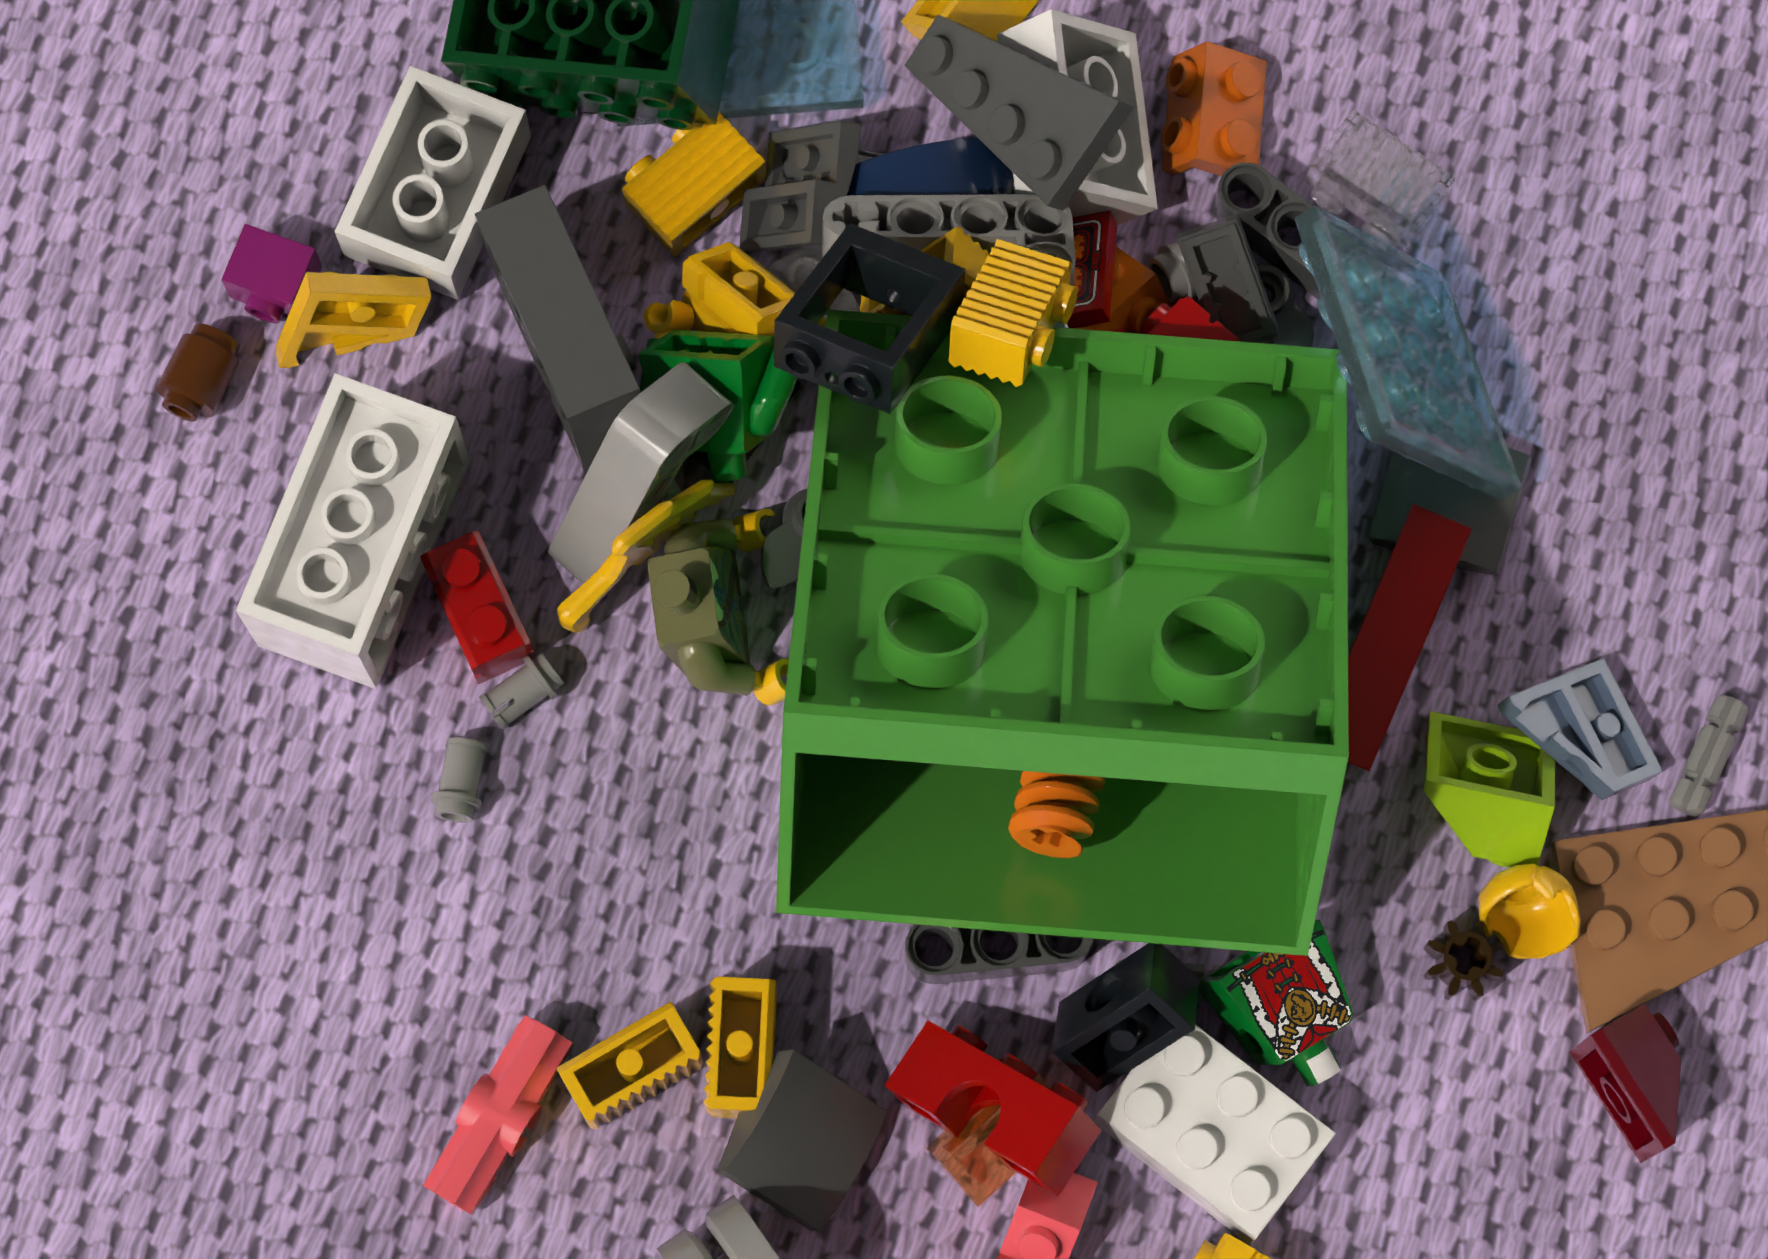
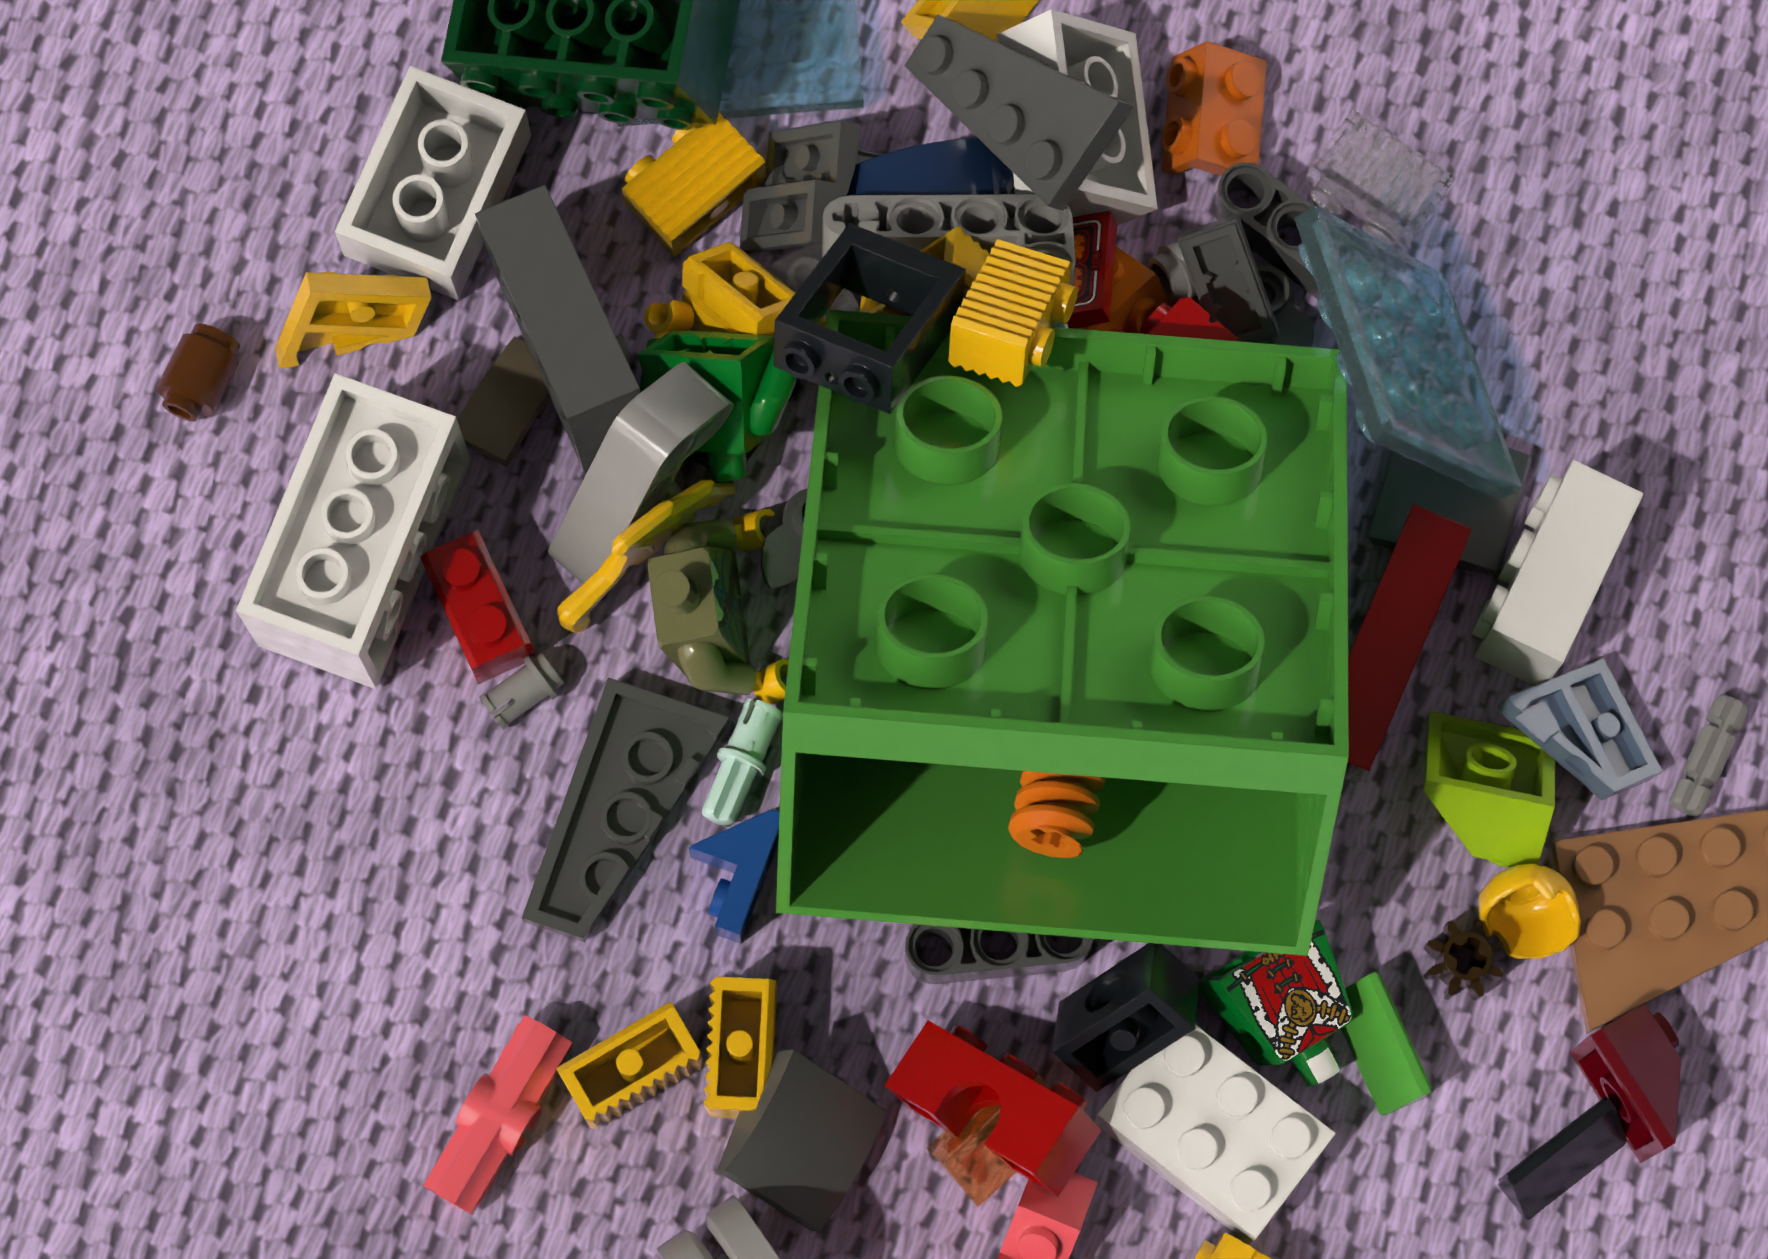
magenta brick [221,224,322,324] -> none
light grey pin [430,737,487,823] -> none
none -> dark tan slope [457,336,551,467]
none -> dark grey wing [522,677,730,943]
none -> blue slope [689,809,779,944]
none -> light aqua axle [702,698,783,827]
none -> bright green slope [1341,972,1432,1115]
none -> white brick [1471,460,1644,686]
none -> black slope [1497,1098,1626,1220]

